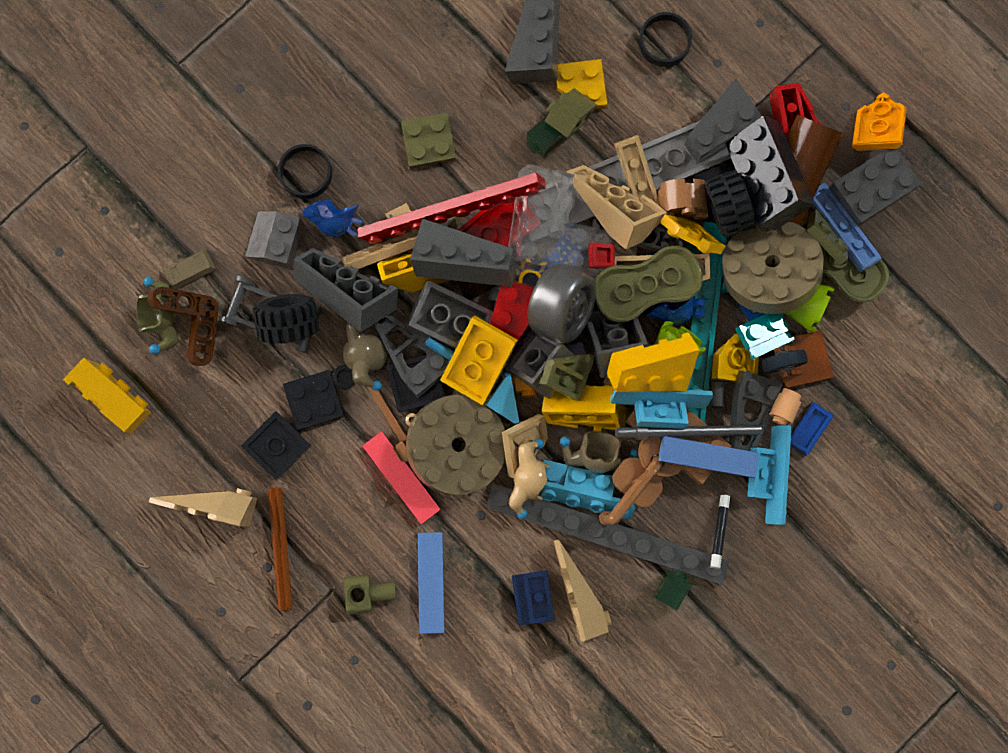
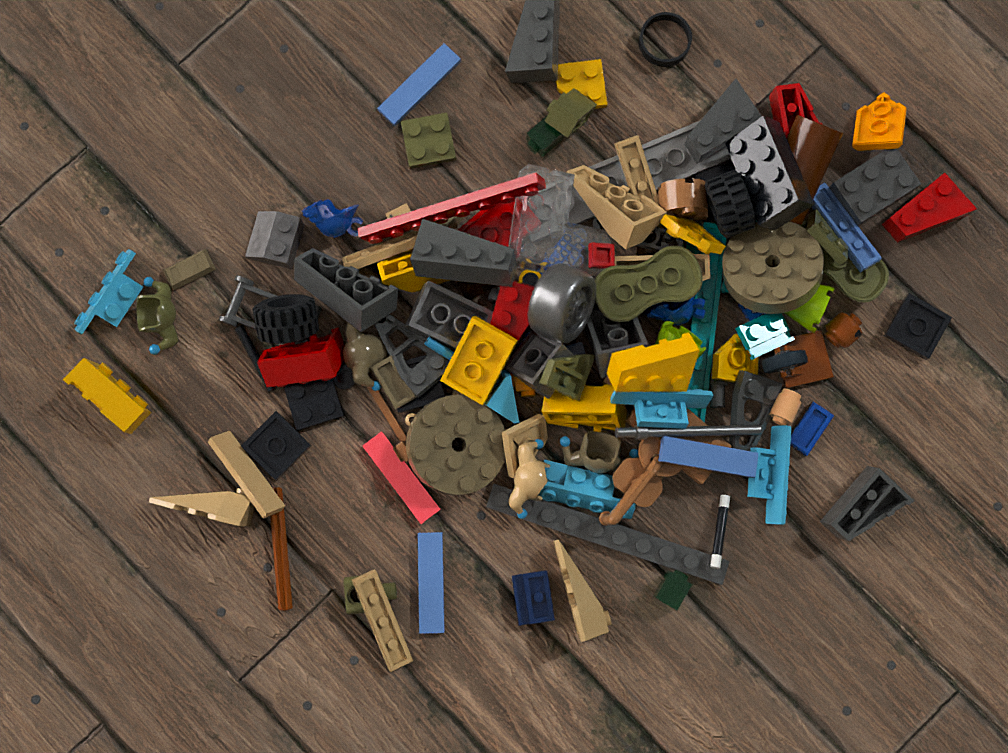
reddish brown beam [147,287,219,366] -> none
black tyre [278,144,332,199] -> none
none -> medium azure bracket [74,249,143,334]
none -> tan tile [208,431,285,519]
none -> black bar [235,325,277,393]
none -> red wedge [257,328,345,387]
none -> tan tile [352,569,413,672]
none -> dark tan tile [371,355,416,410]
none -> medium blue tile [377,43,461,126]
none -> dark grey wedge [820,466,914,541]
none -> dark orange head [824,312,862,348]
none -> red wedge [882,173,977,243]
none -> black plate [883,293,952,360]

